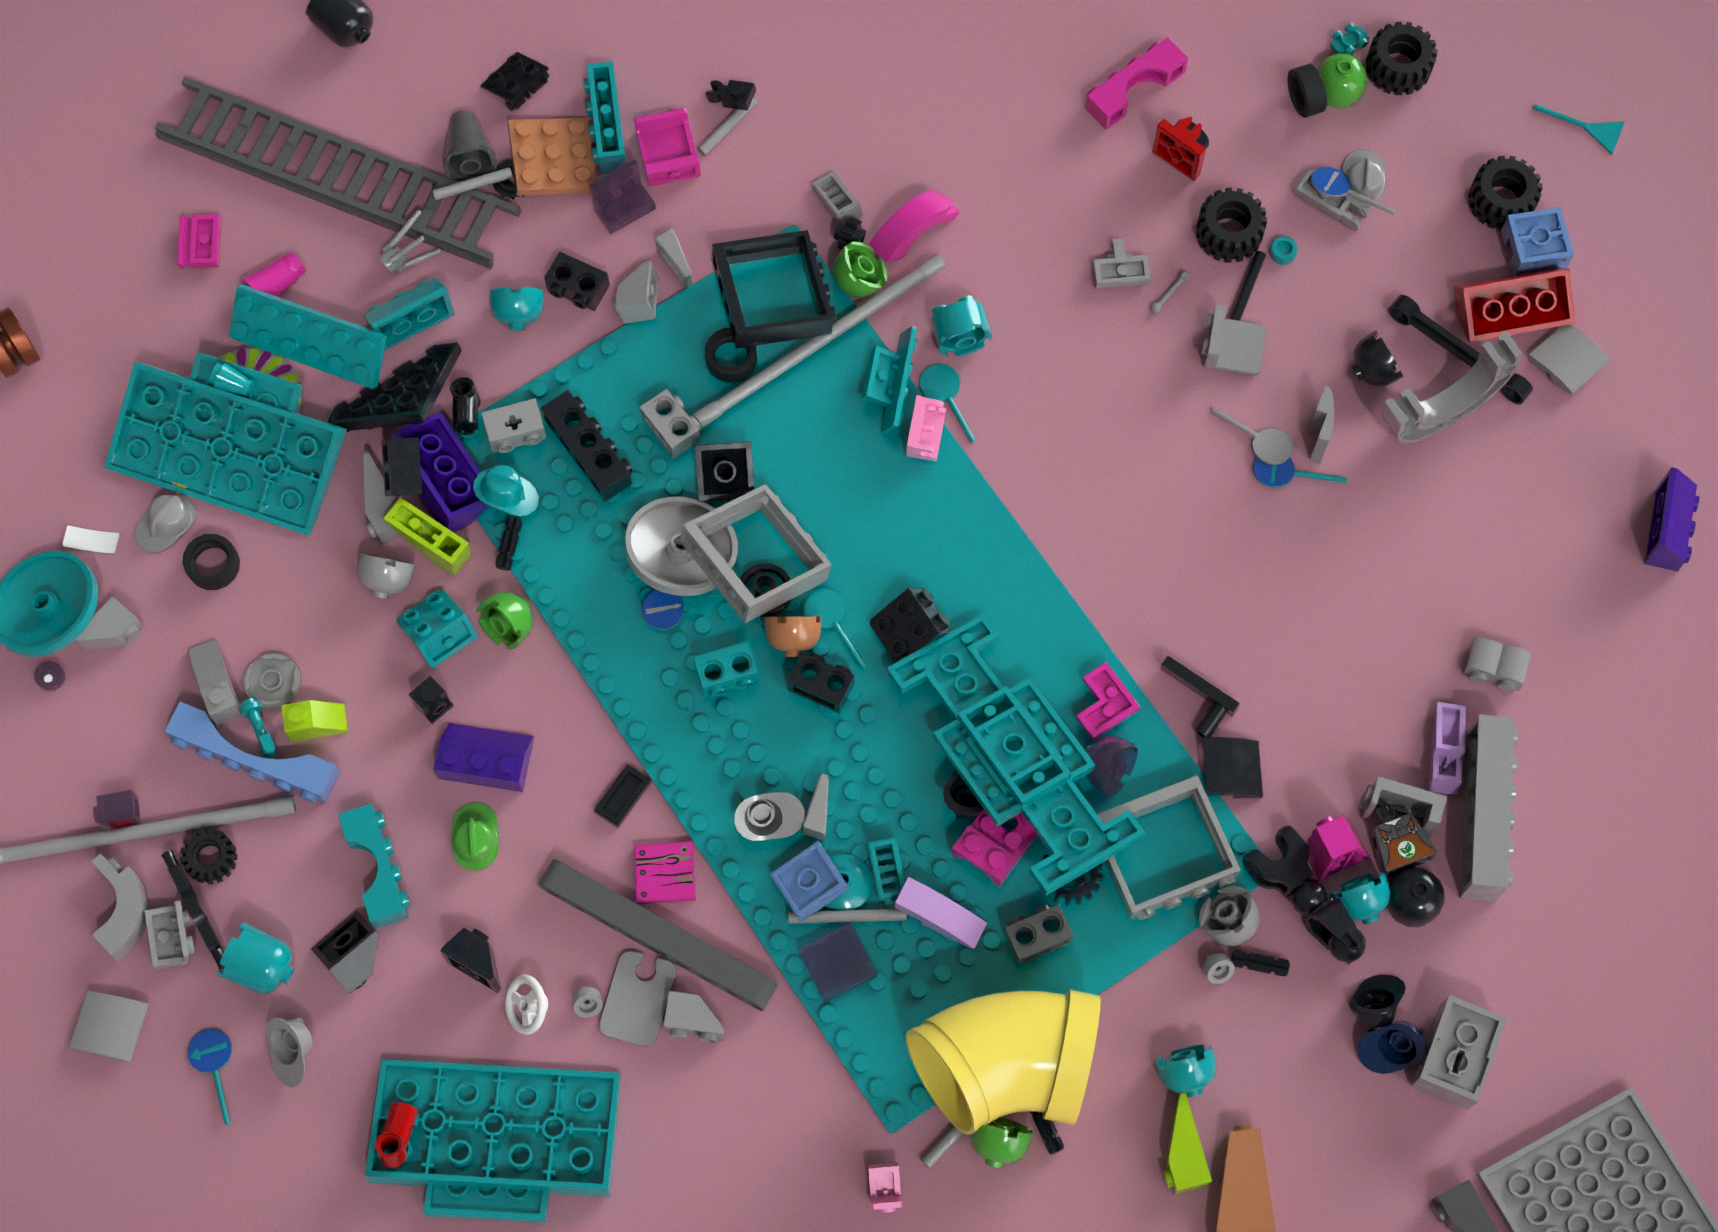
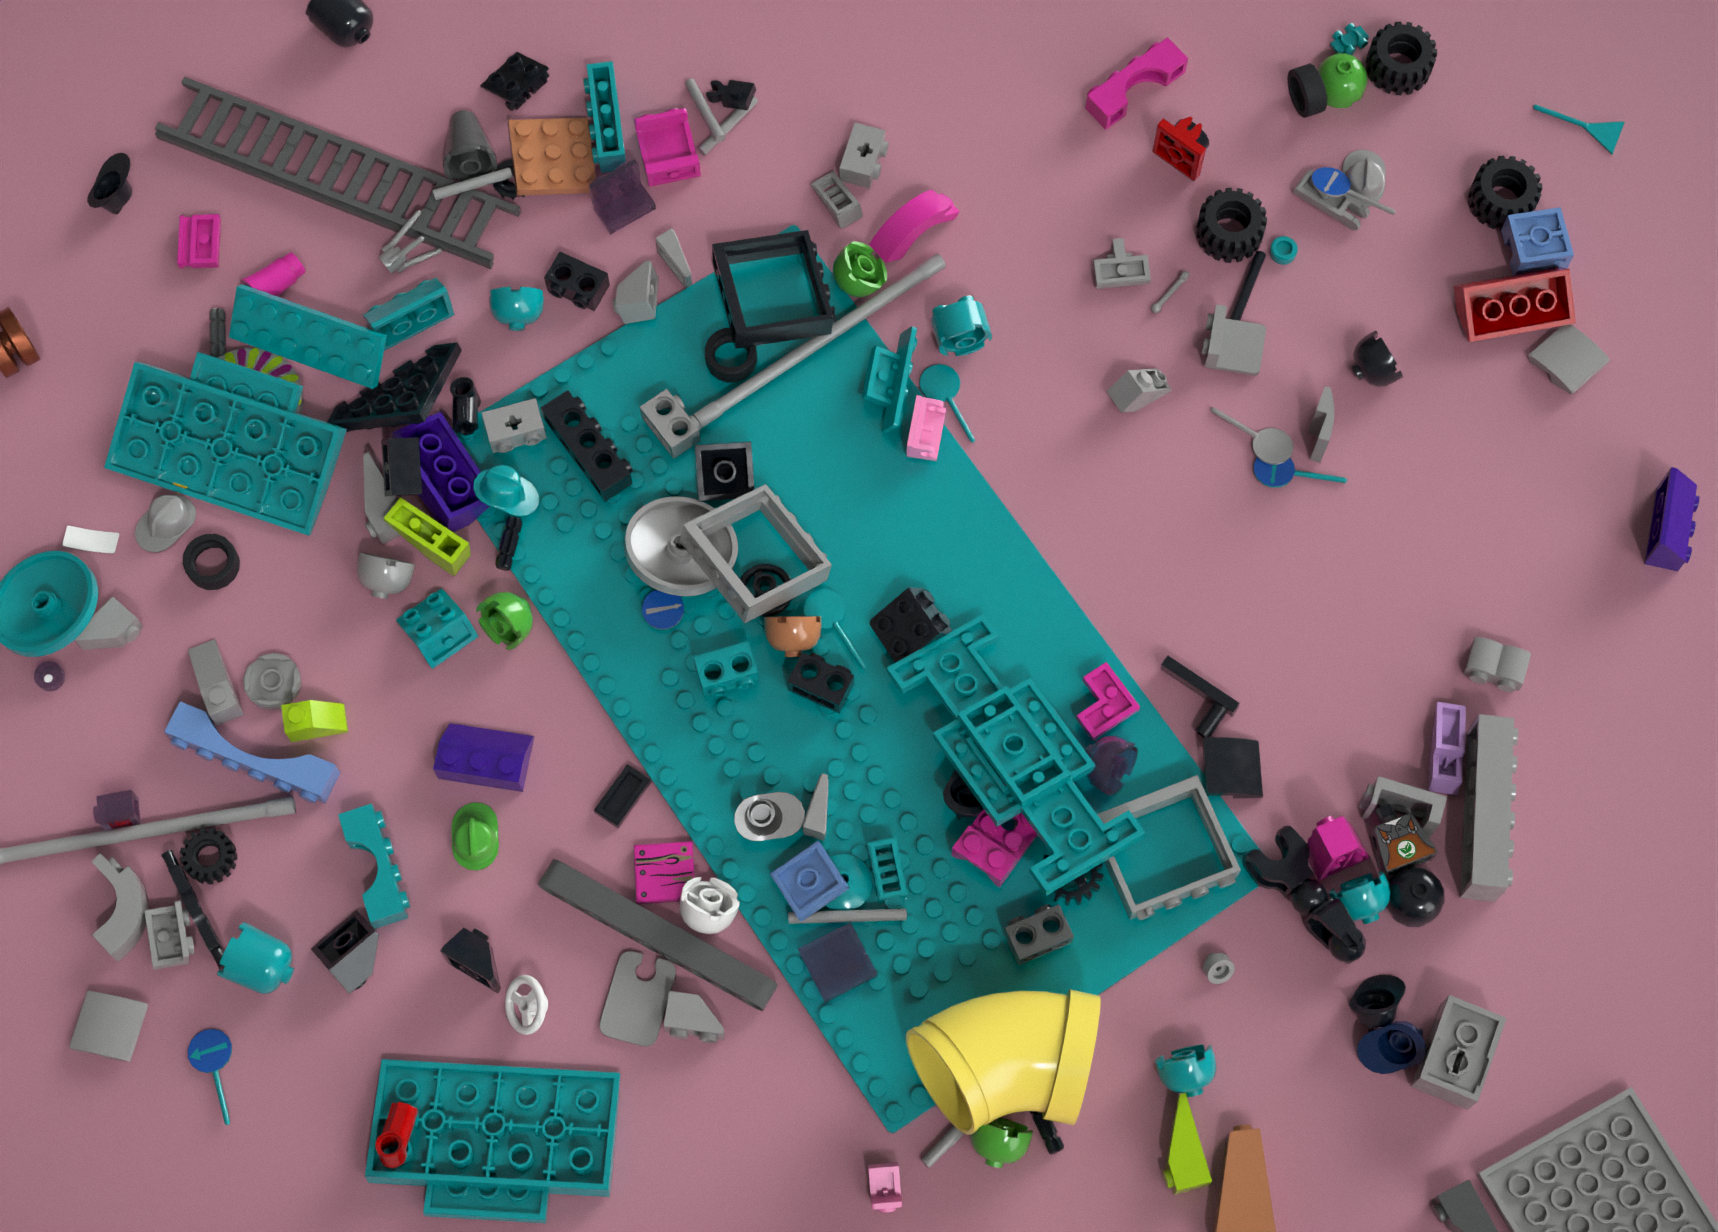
teal cone [209,363,253,396] -> none
teal hinge [239,698,275,759] -> none
light grey piece [266,1018,313,1088] -> none
black brick [408,676,454,724] -> none
light grey tile [572,986,603,1018] -> none
black gear [833,216,866,249] -> none
lavender slope [895,877,987,950] -> none
light grey cylinder [1199,885,1260,946] -> none
black axle [1231,949,1290,977] -> none
light grey piece [1382,331,1522,443] -> none
black piece [1388,295,1533,405] -> none
none -> black piece [87,152,132,215]
none -> dark grey axle [209,308,226,358]
none -> white cylinder [679,877,739,934]
none -> light grey bar [685,78,725,143]
none -> light grey brick [839,123,889,189]
none -> light grey slope [1107,368,1172,413]

